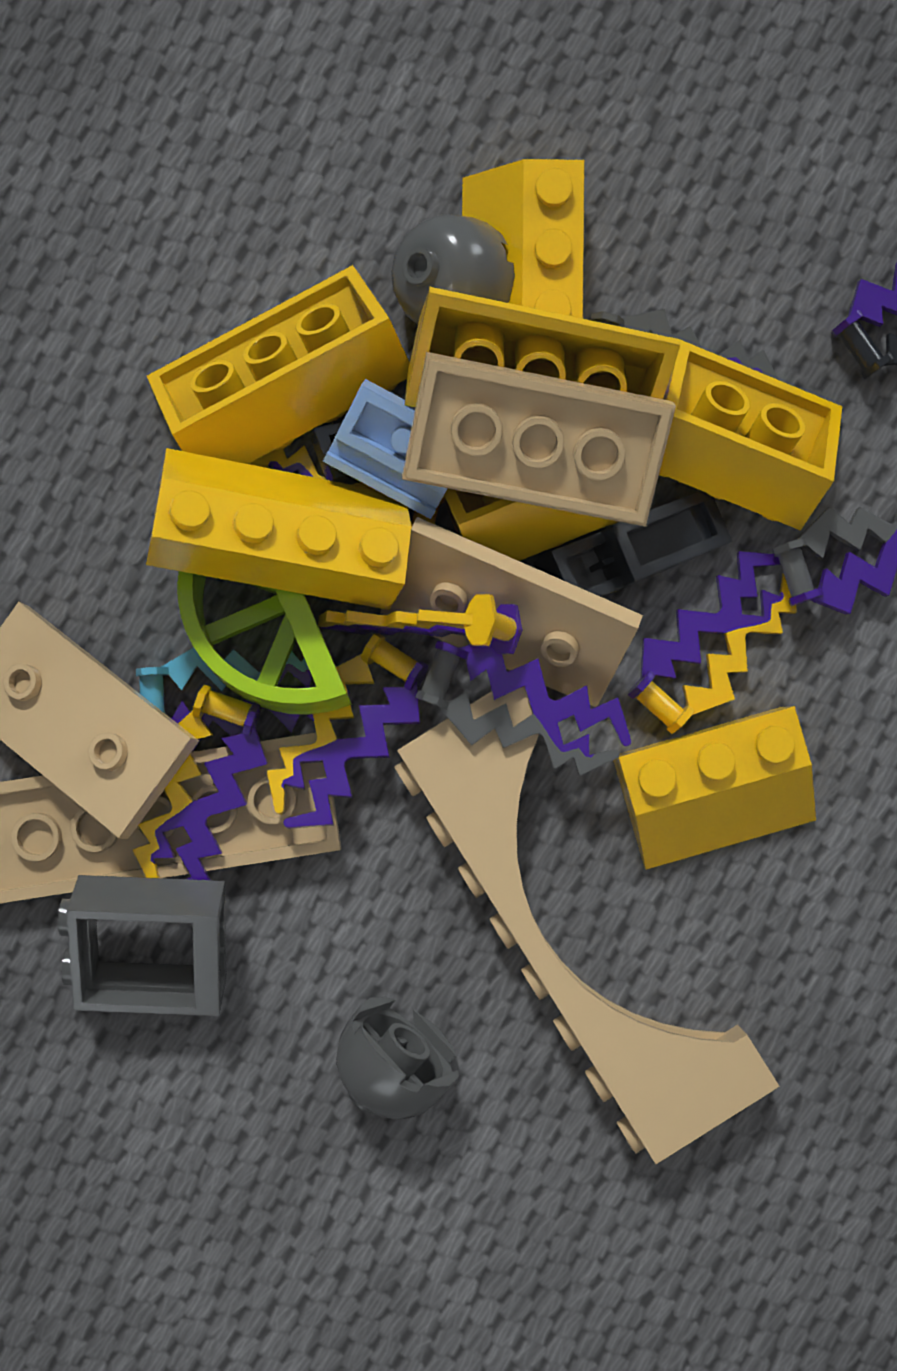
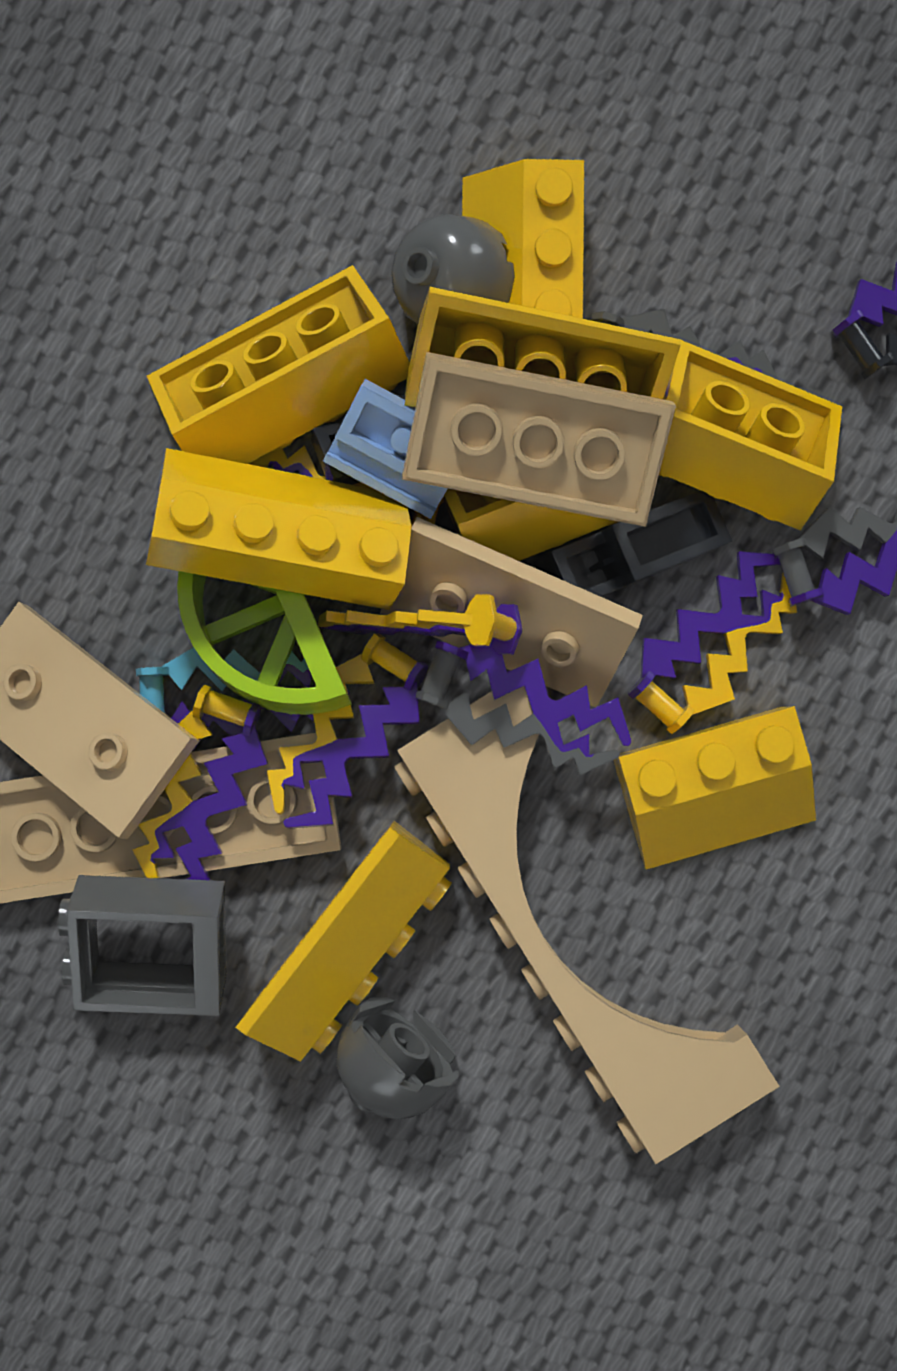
none -> yellow slope [235,821,452,1062]

